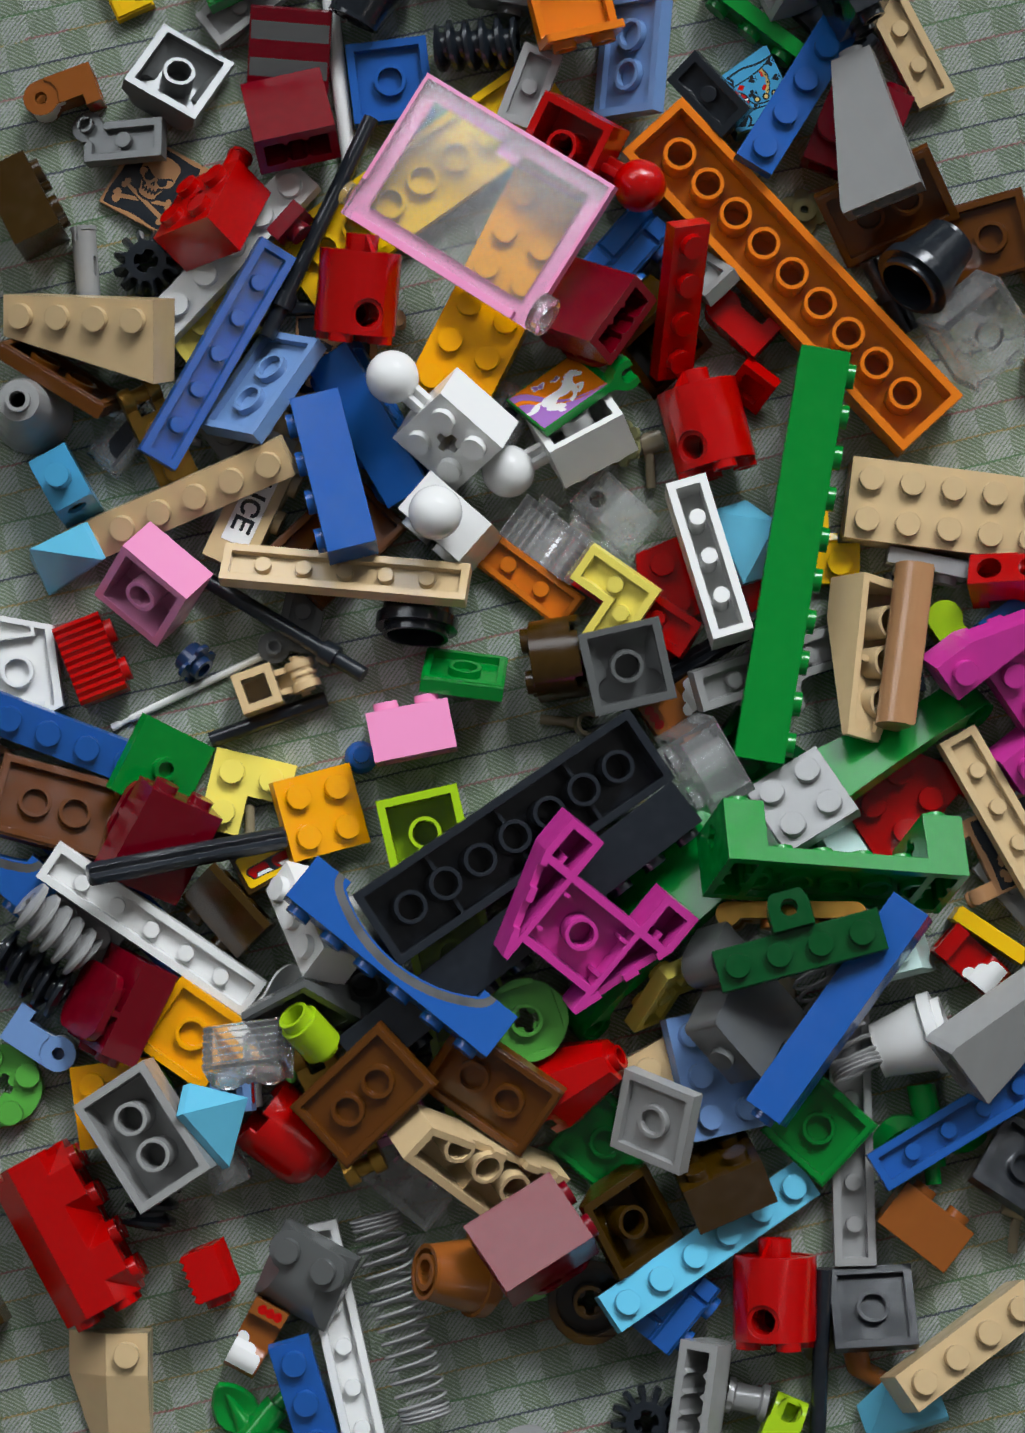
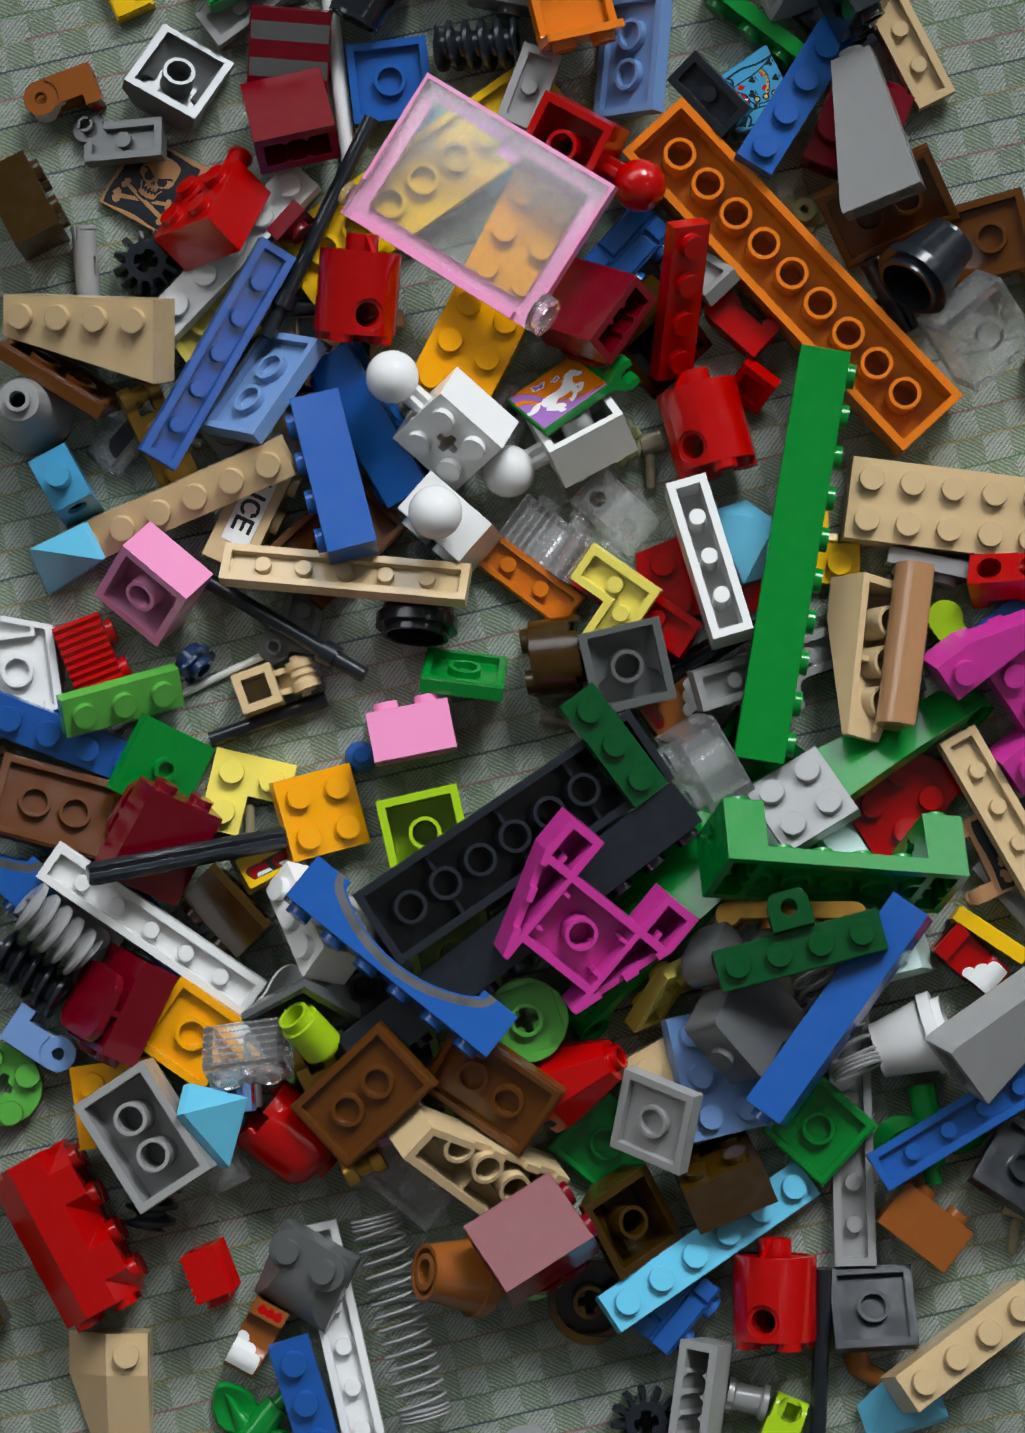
none -> bright green plate [56,663,185,738]
none -> dark green plate [557,682,668,809]

